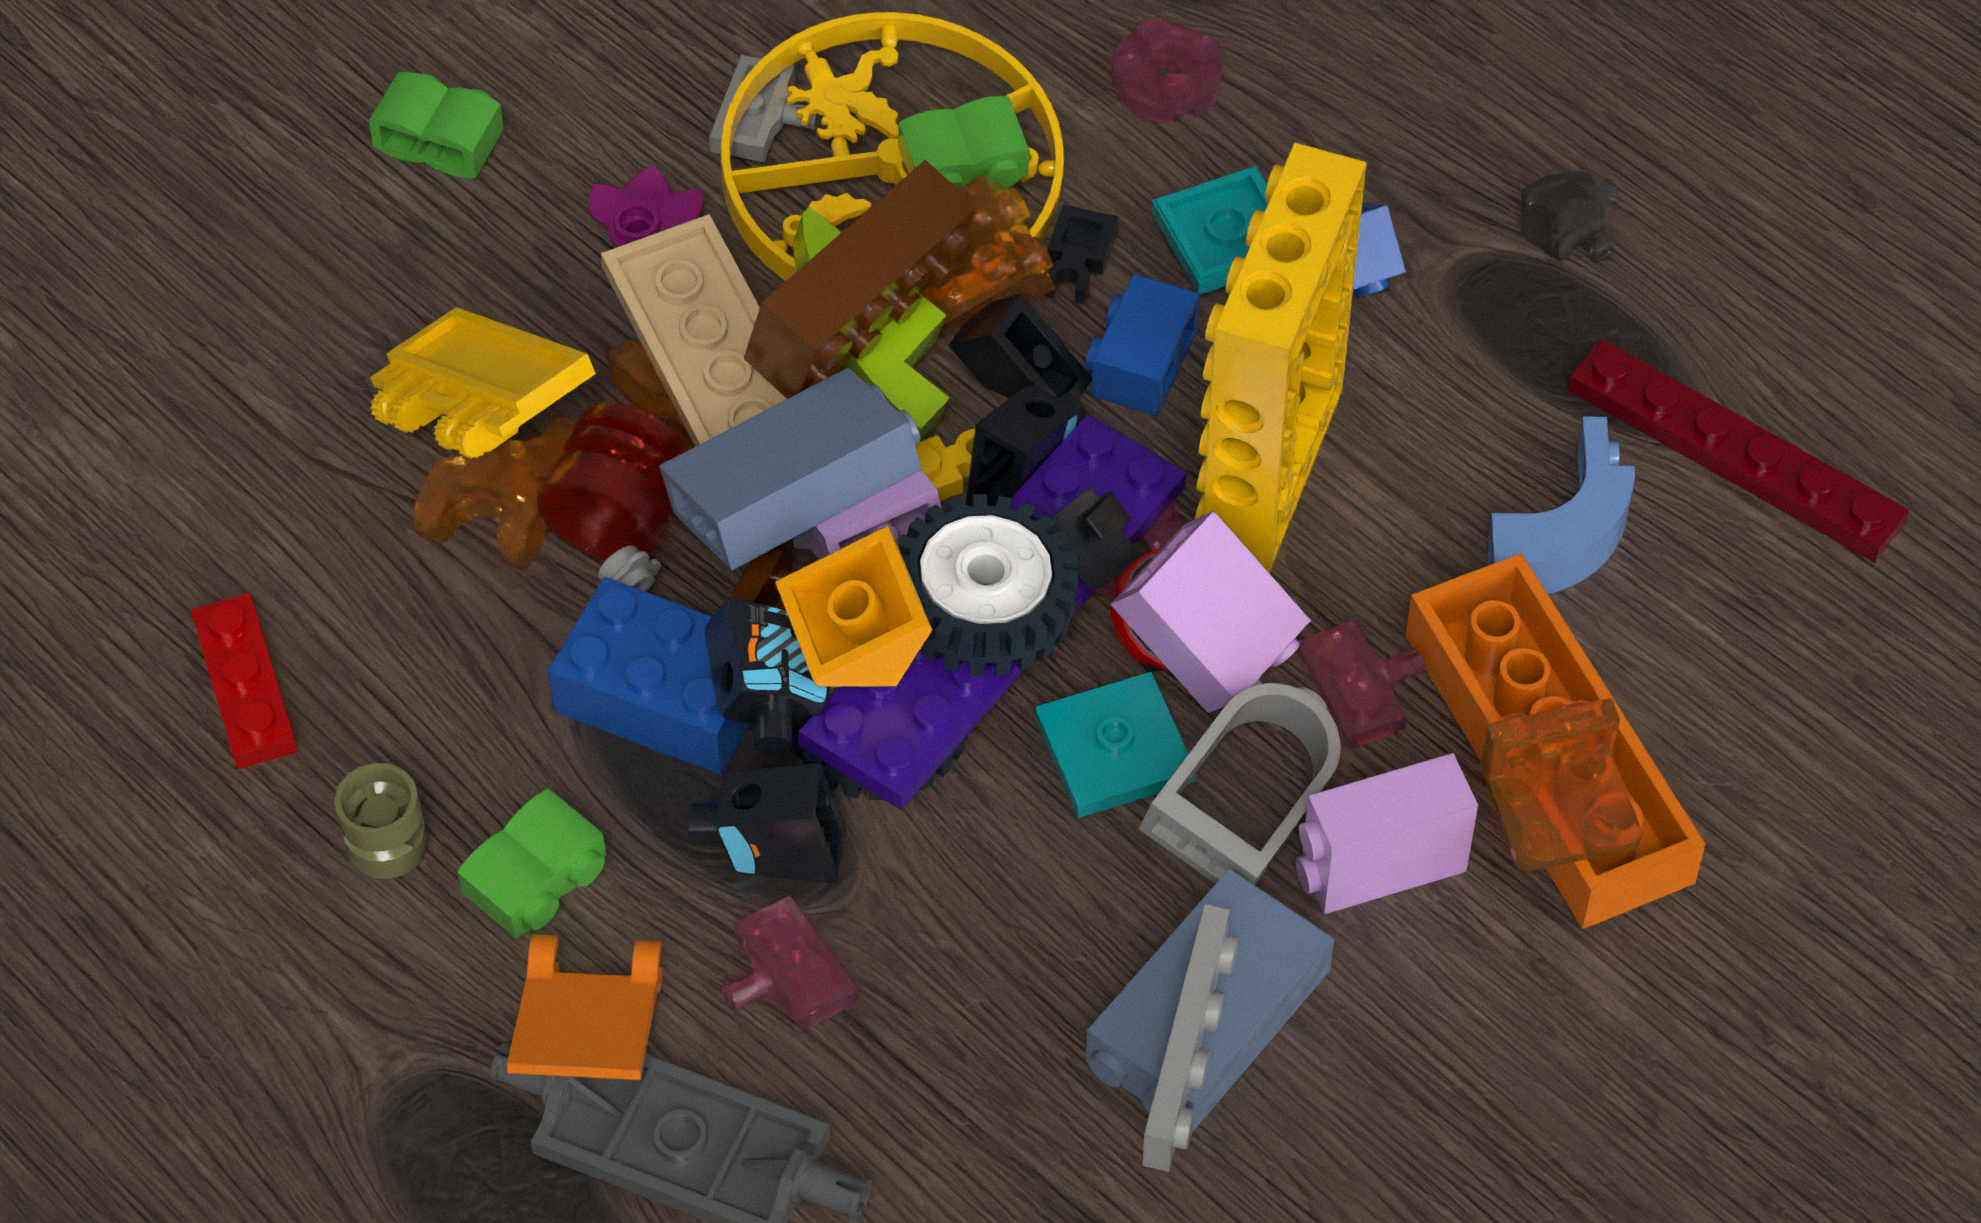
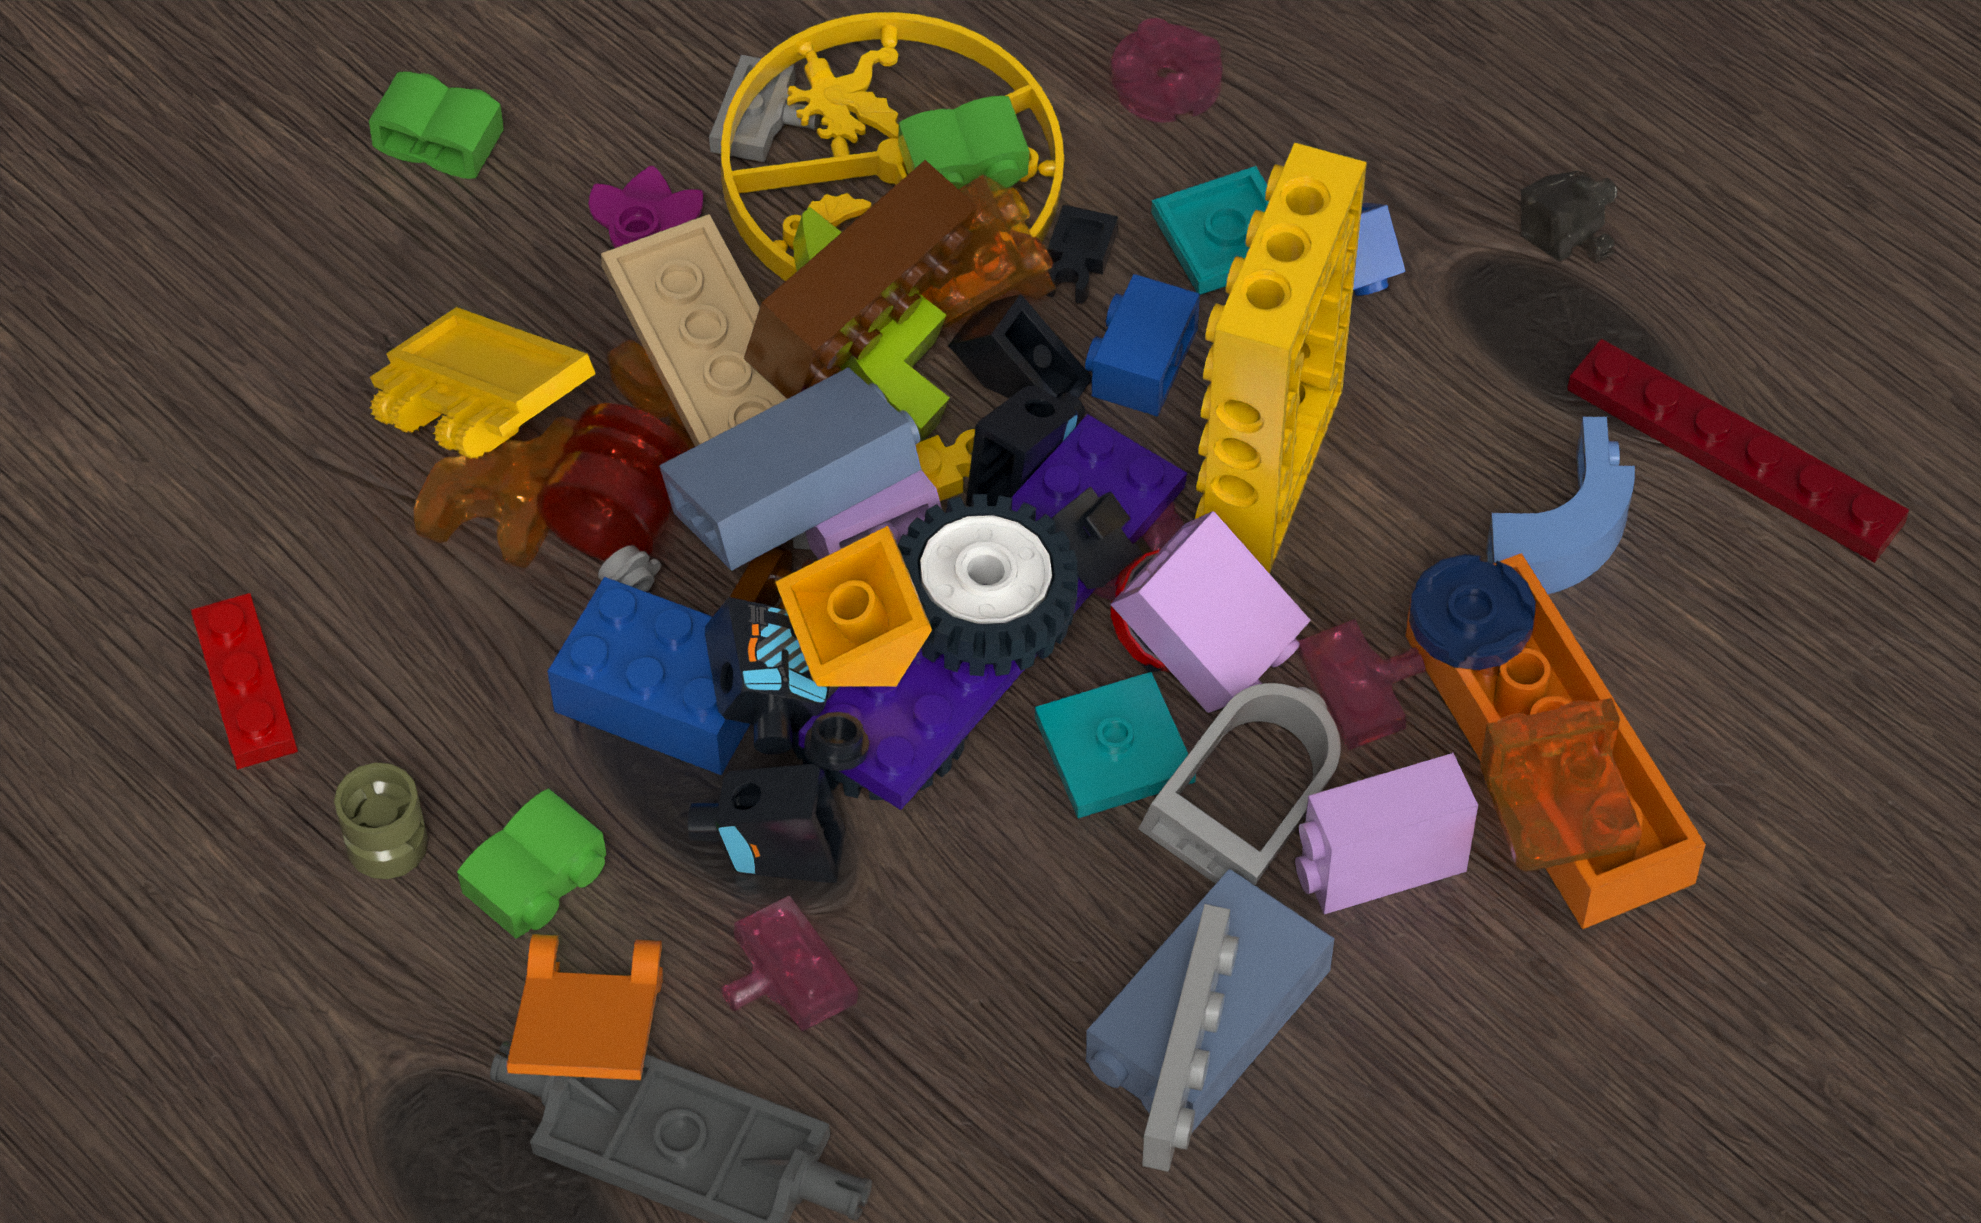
none -> black plate [804,712,869,771]
none -> dark blue tile [1409,554,1536,670]

